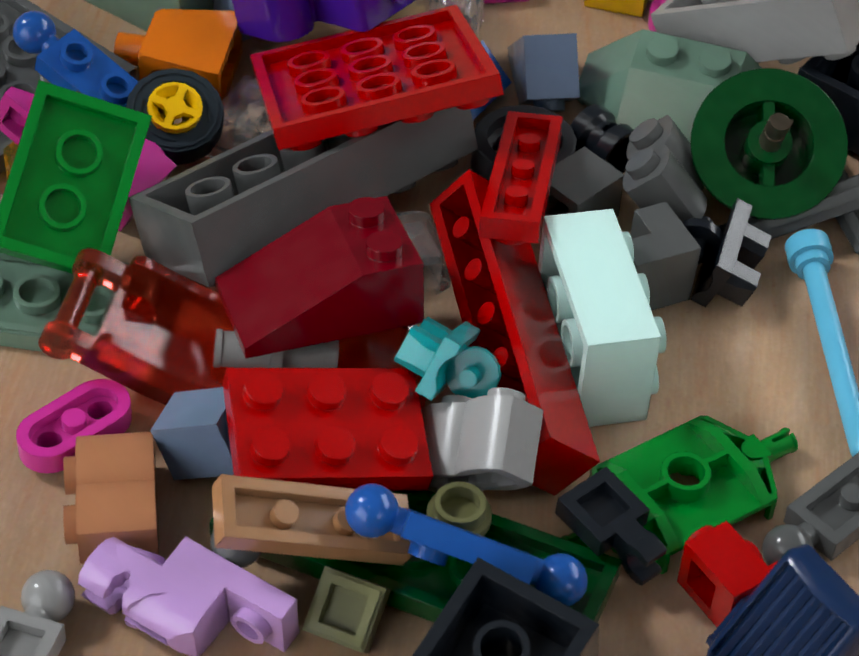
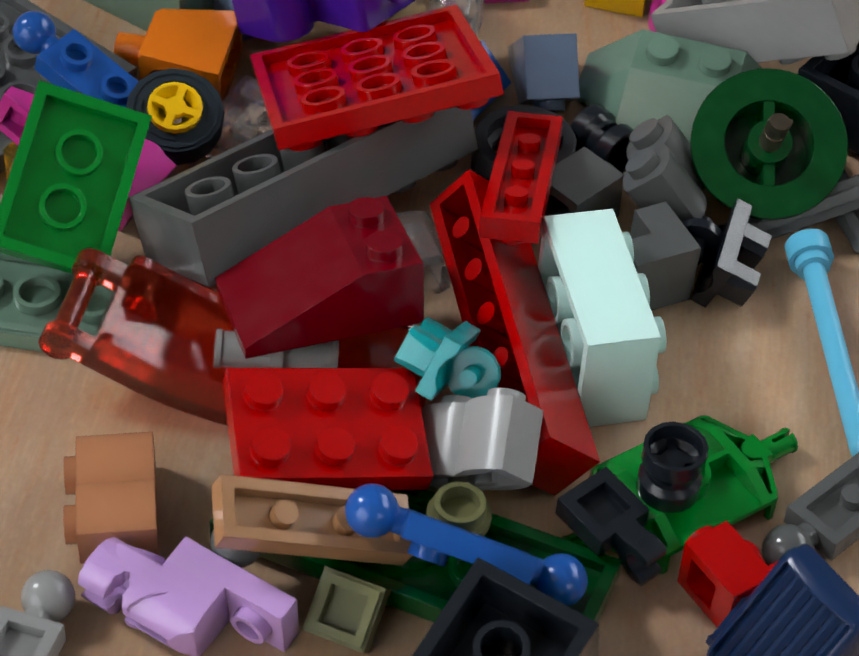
dark pink plate [16,379,132,473] -> none
sand blue brick [150,387,233,480] -> none
none -> black wheel [636,421,709,513]

